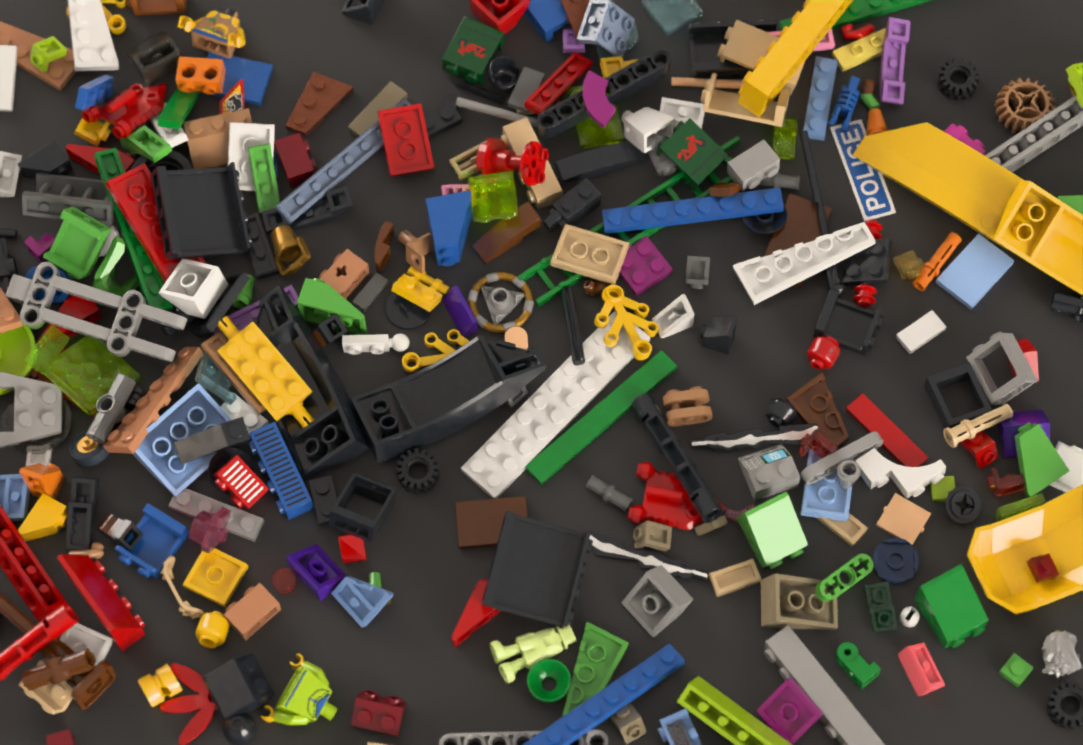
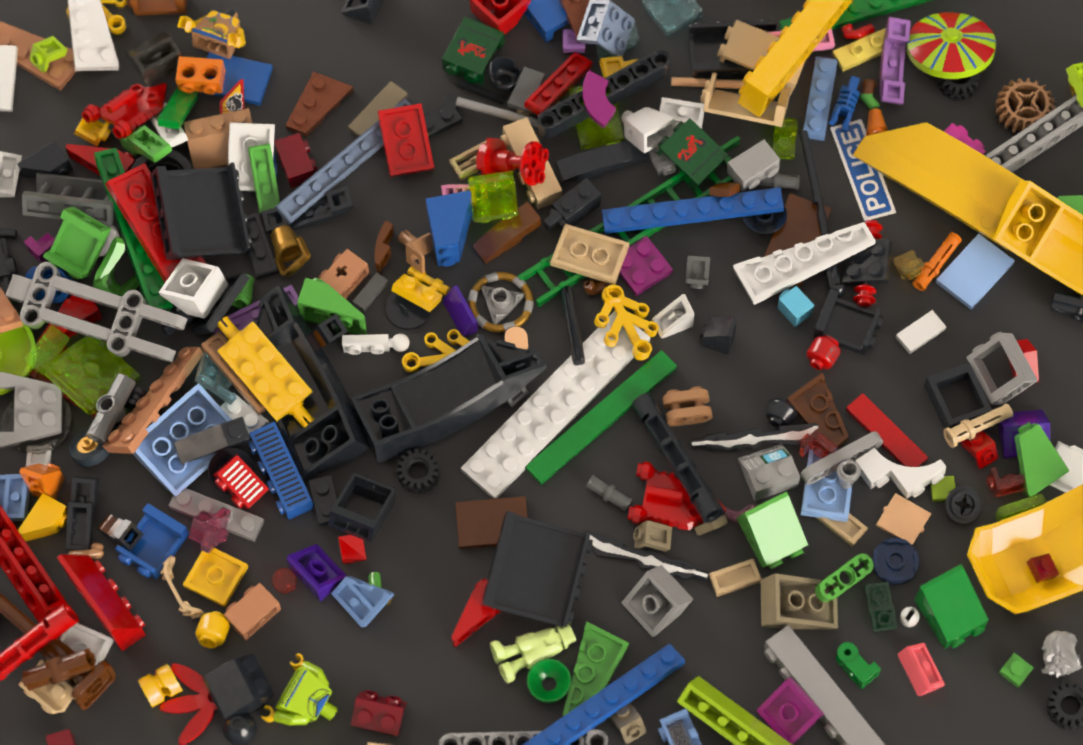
blue plate [75,74,114,111] -> none
none -> medium azure brick [777,286,814,327]
none -> dish [907,12,996,79]

